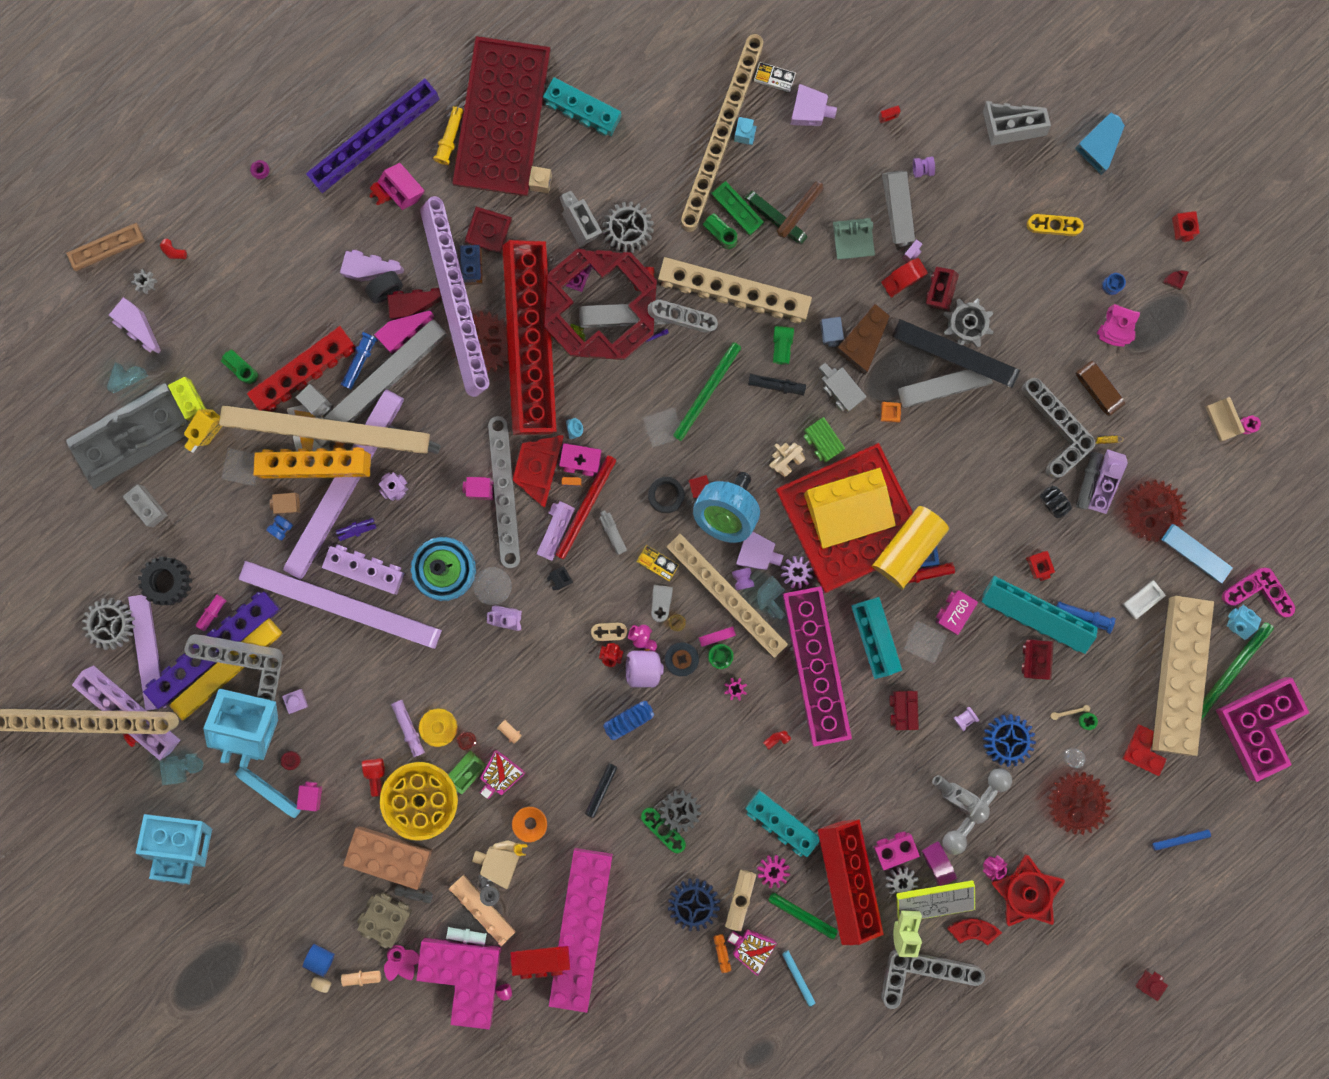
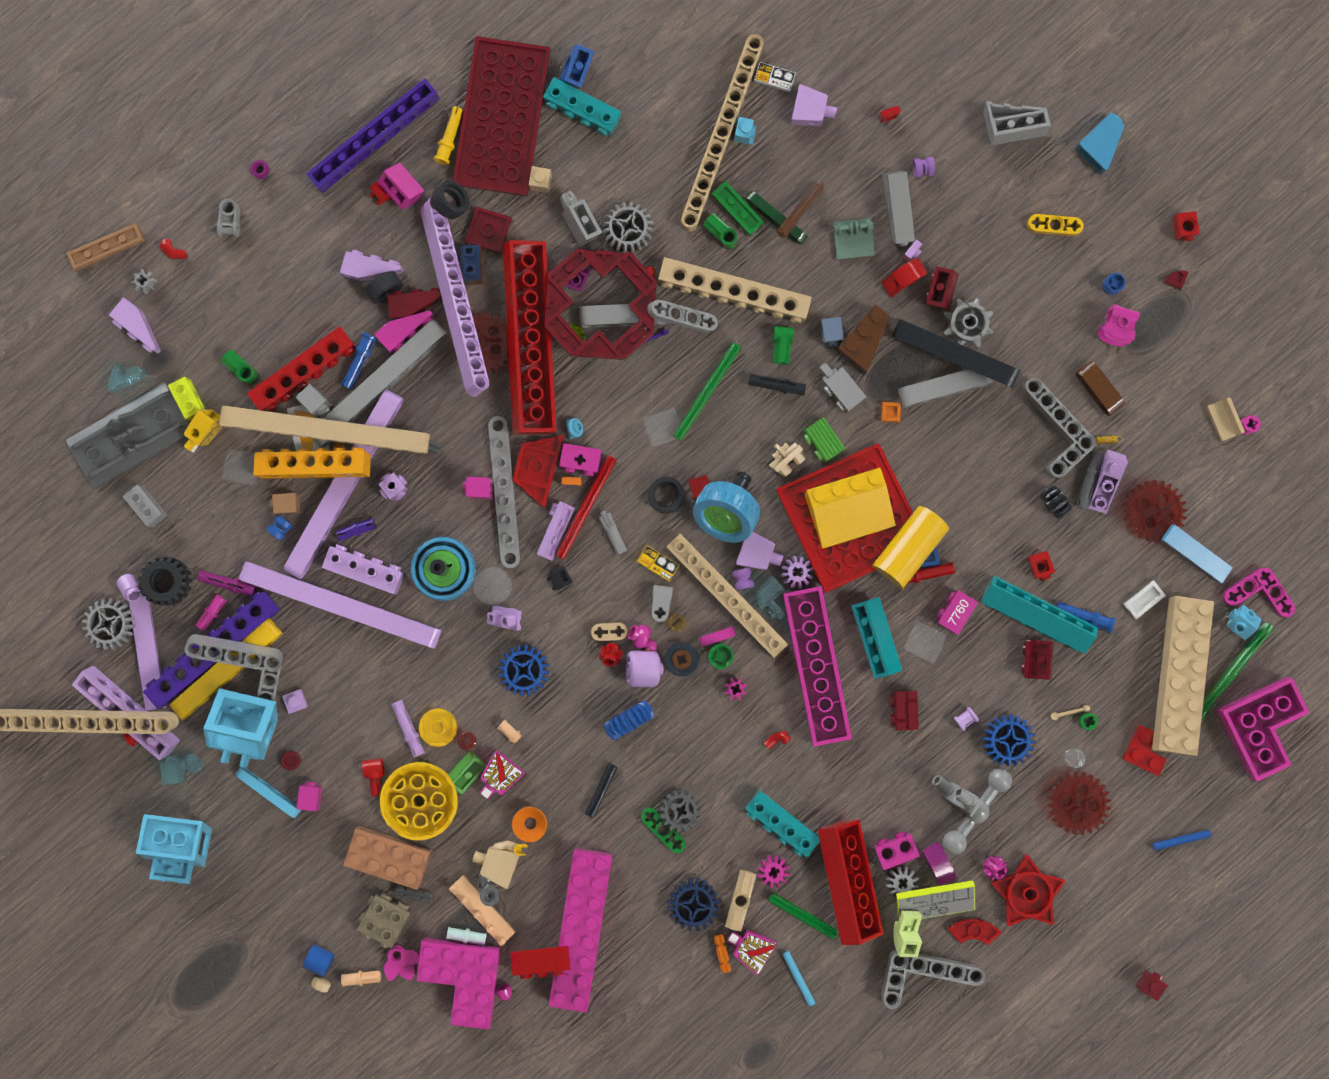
none -> lavender brick [117,574,142,602]
none -> magenta pin [198,570,257,597]
none -> light grey piece [217,199,241,237]
none -> black tyre [432,180,470,219]
none -> blue gear [498,644,550,696]
none -> blue brick [559,44,594,89]

